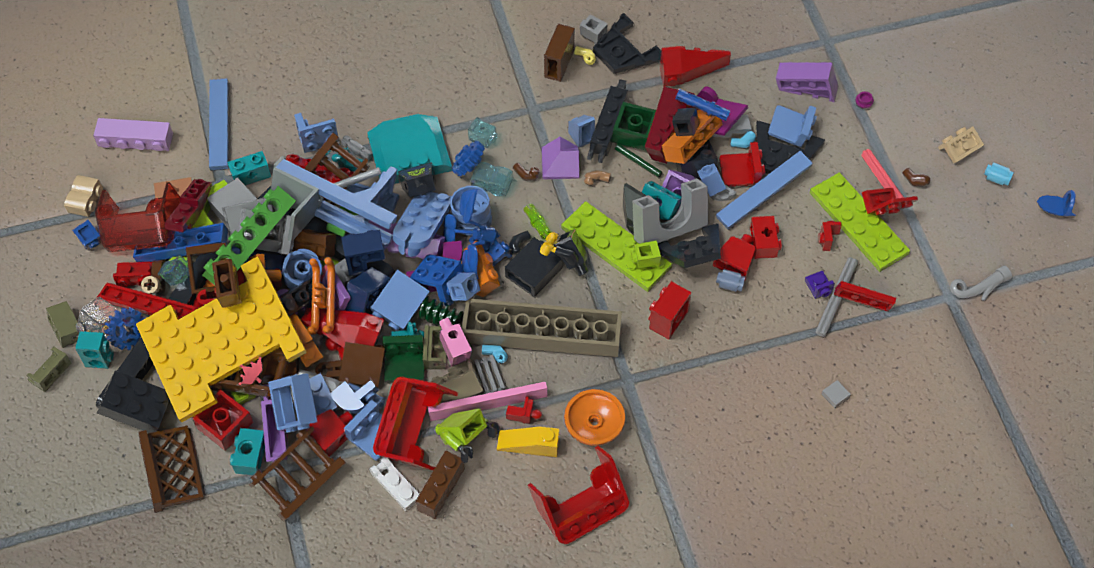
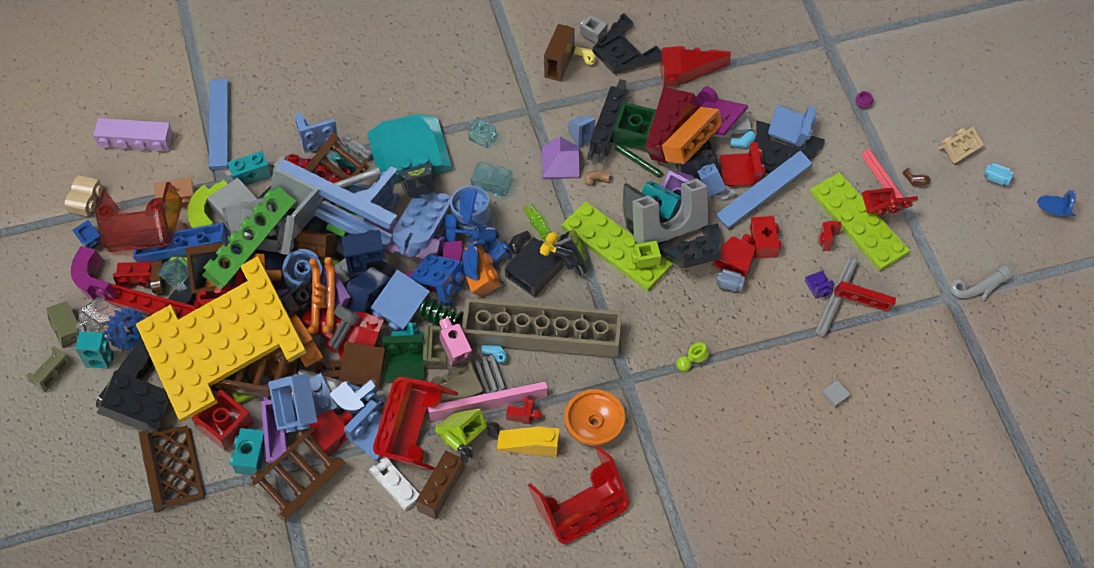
tan bush [141,276,161,294] -> none
dark red slope [165,179,212,233] -> none
reddish brown brick [212,259,242,308] -> none
coral piece [239,357,262,385] -> none
medium blue brick [447,272,480,301] -> none
blue gear [452,141,485,177] -> none
reddish brown arm [513,163,540,180] -> none
red brick [648,281,692,340] -> none
black brick [672,108,700,136] -> none
blue pin [675,89,730,121] -> none
medium lavender wedge [776,62,838,102] -> none
none -> magenta arch [71,246,118,301]
none -> dark grey piece [328,304,360,350]
none -> lime plate [676,342,709,372]

